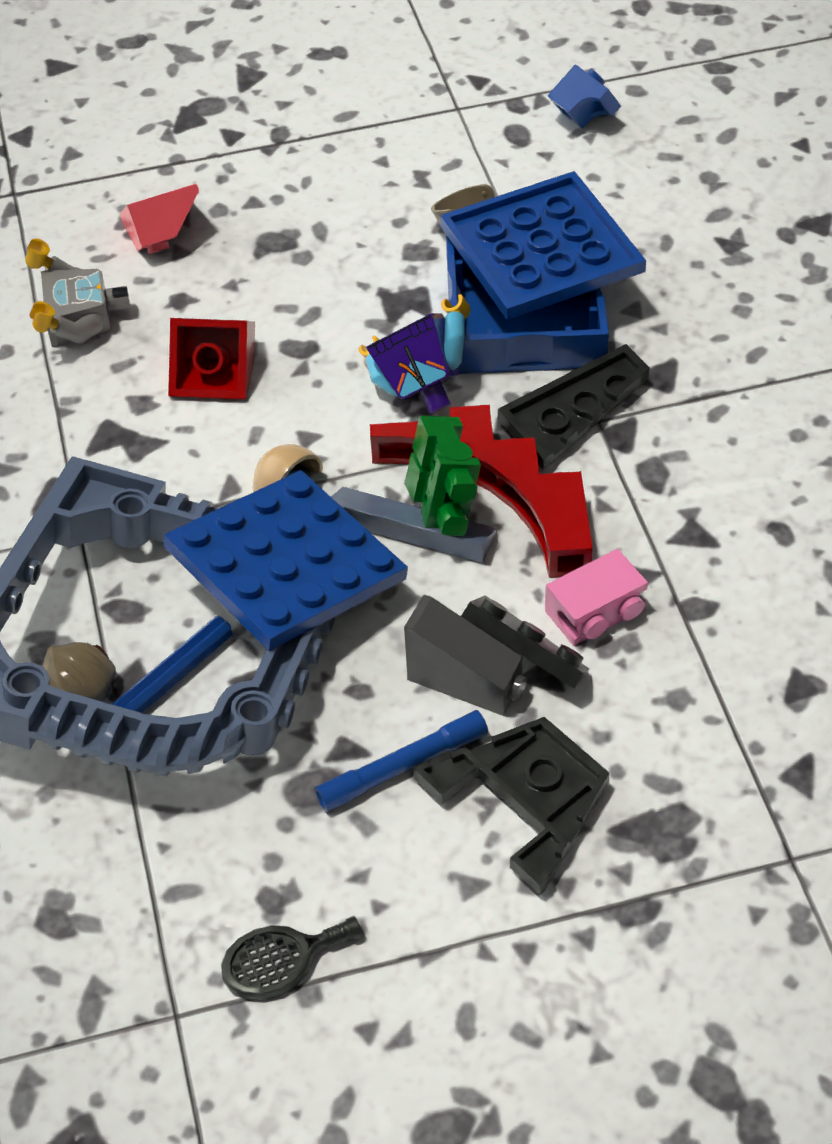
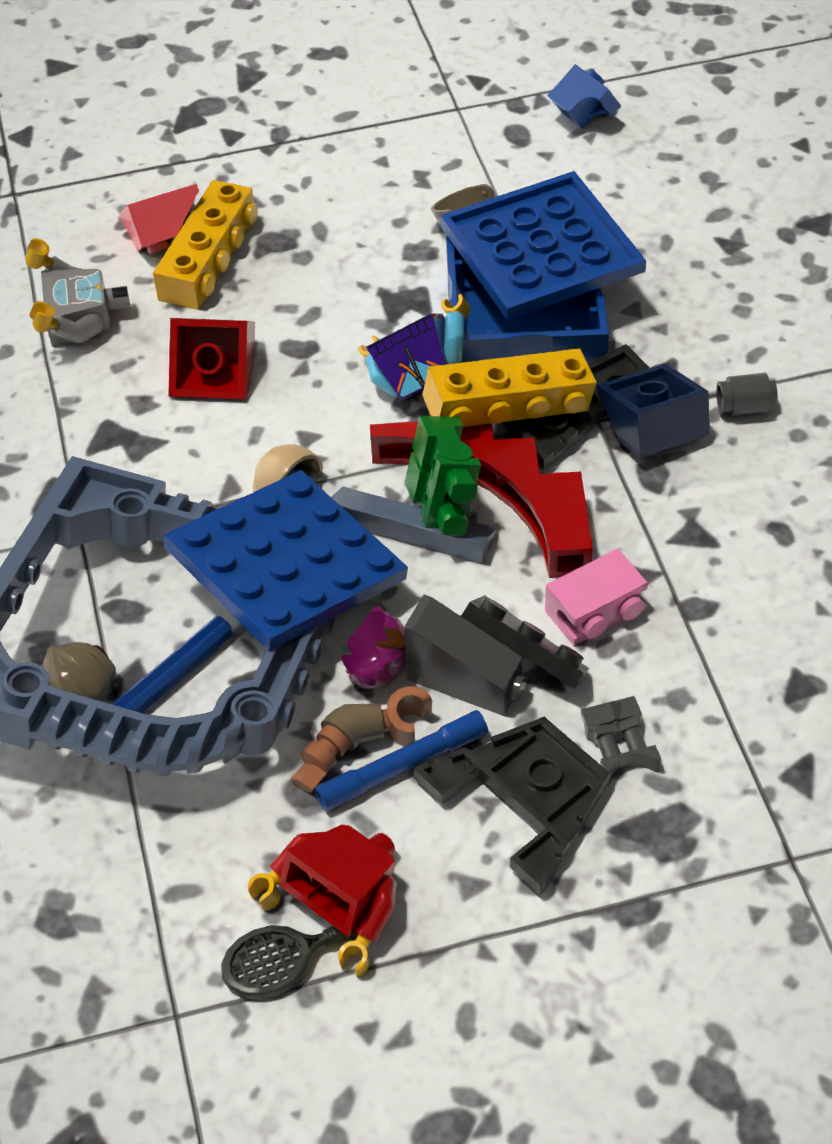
none -> yellow brick [153,180,258,310]
none -> red torso [248,824,397,977]
none -> nougat piece [290,686,432,792]
none -> magenta hair [341,606,406,689]
none -> yellow brick [422,348,597,427]
none -> dark grey piece [581,696,661,786]
none -> dark blue slope [597,363,710,458]
none -> dark grey brick [716,373,778,416]

